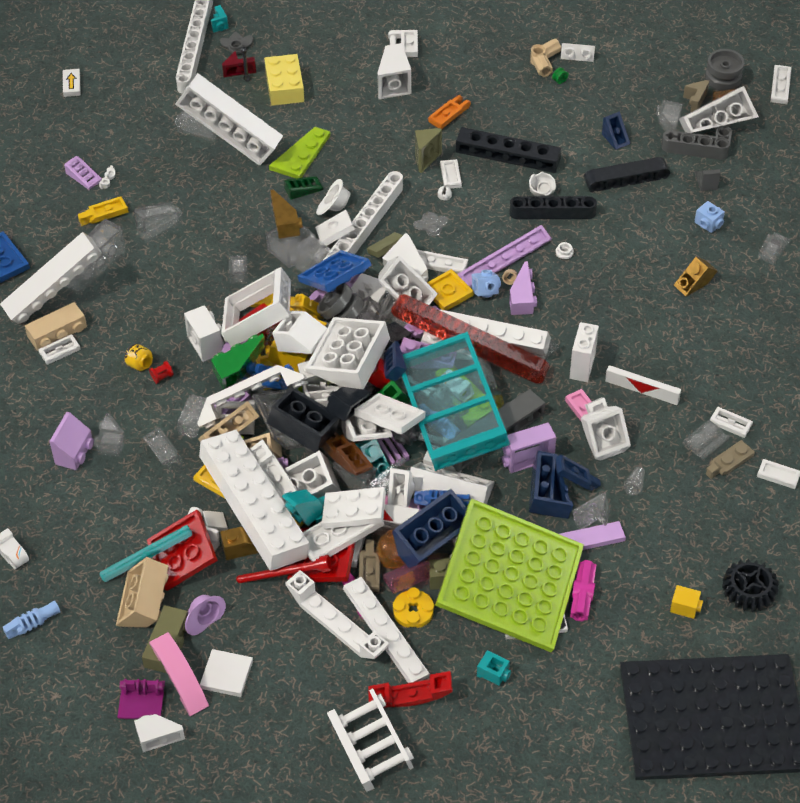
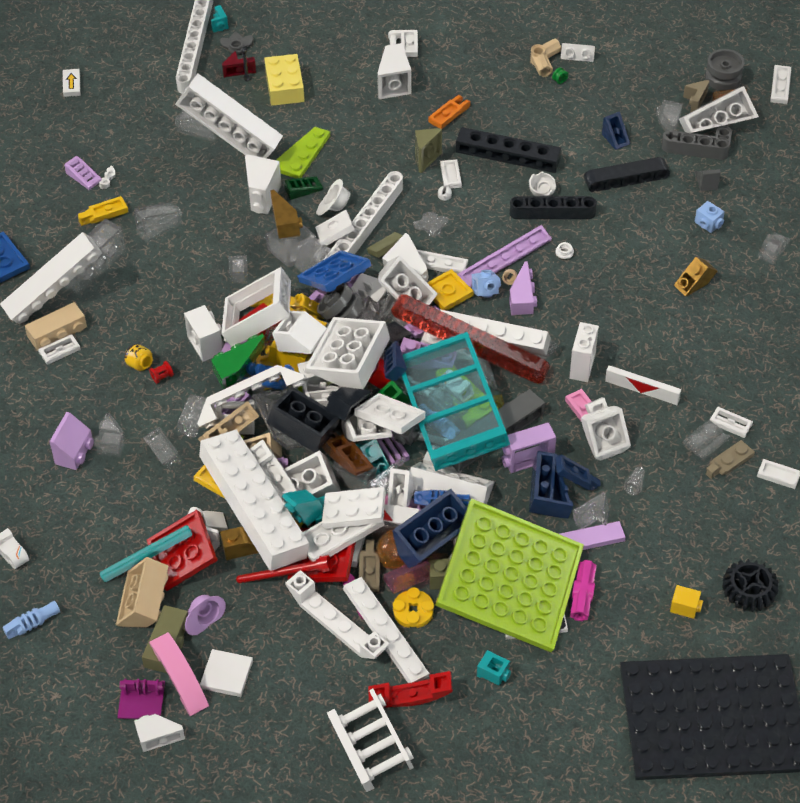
none -> white slope [245,154,281,214]

